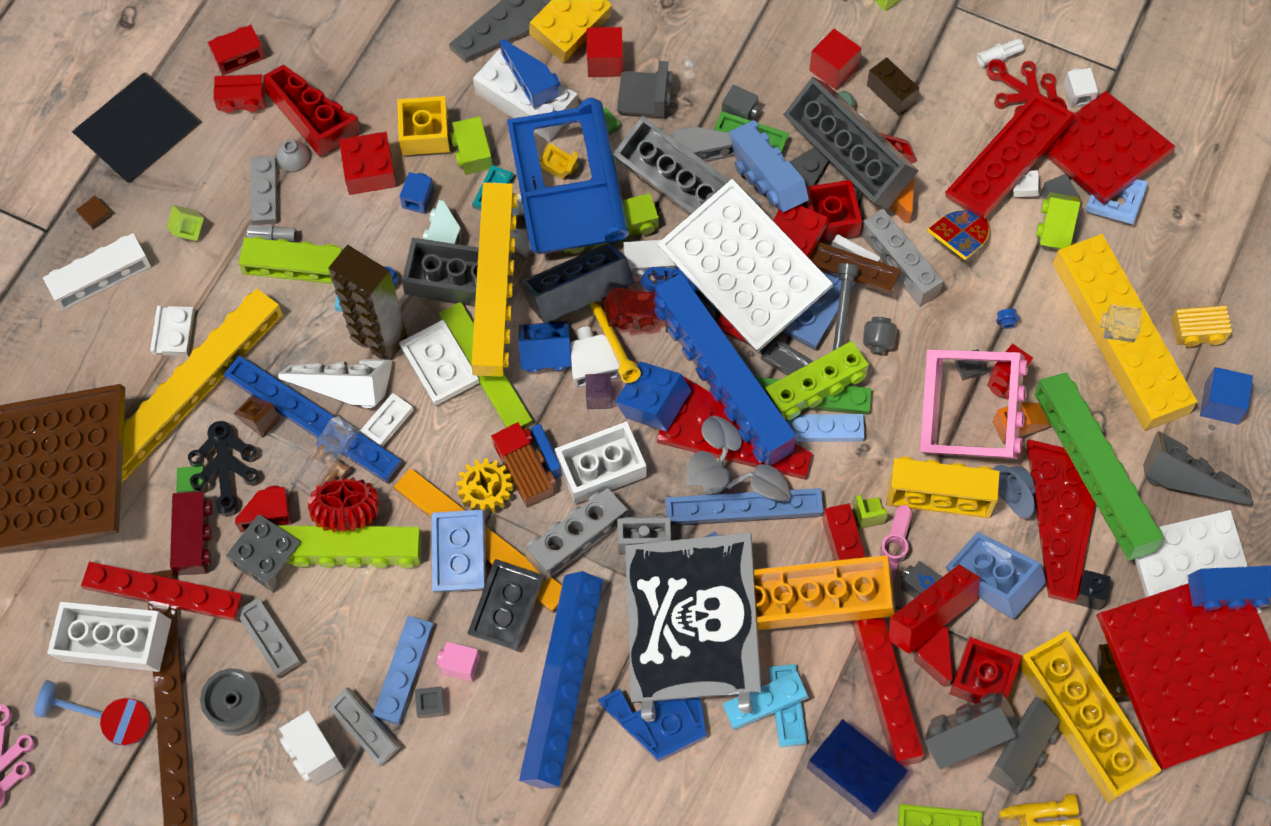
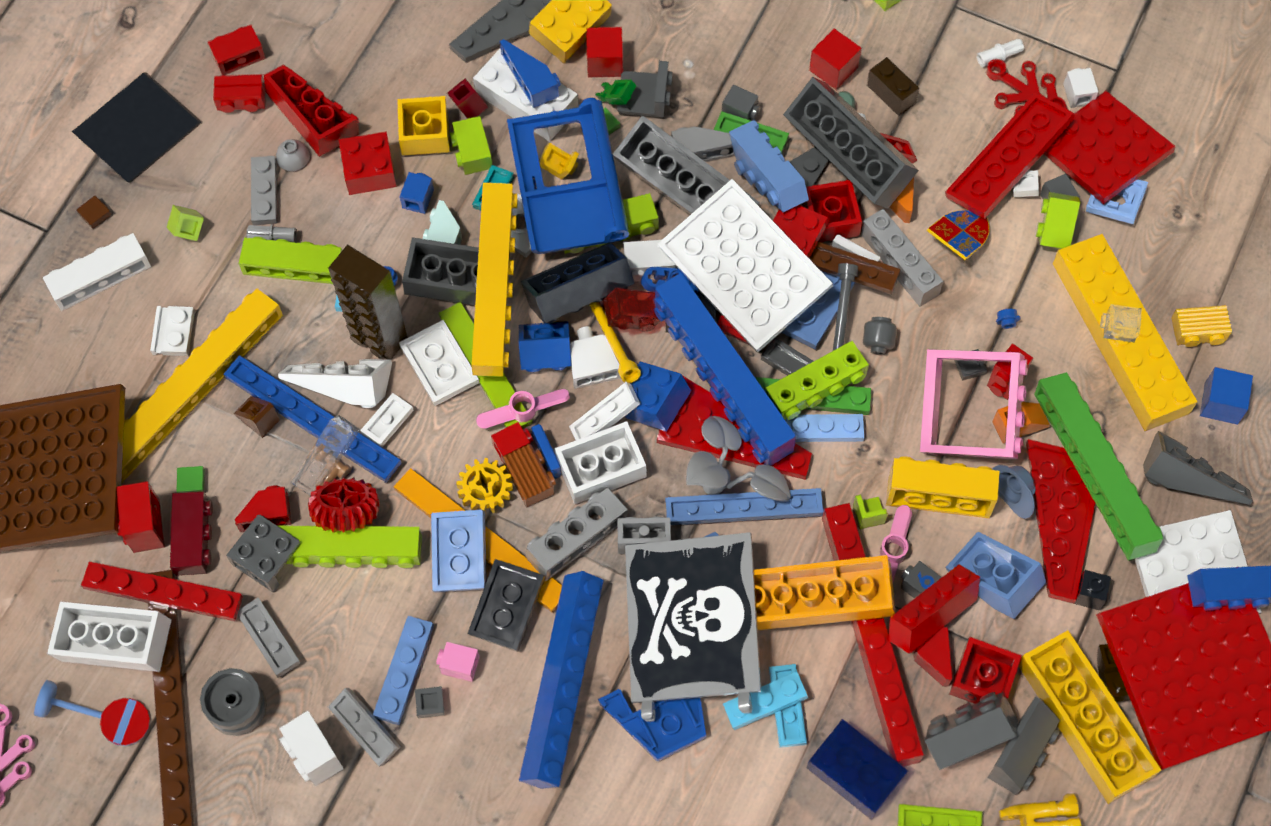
black plant [188,421,259,517] -> none
clear purple brick [585,373,612,410] -> none
none -> red brick [117,481,165,553]
none -> dark red brick [447,78,489,119]
none -> bright pink piece [476,389,570,428]
none -> white tile [569,382,640,440]
none -> green plate [595,79,637,104]

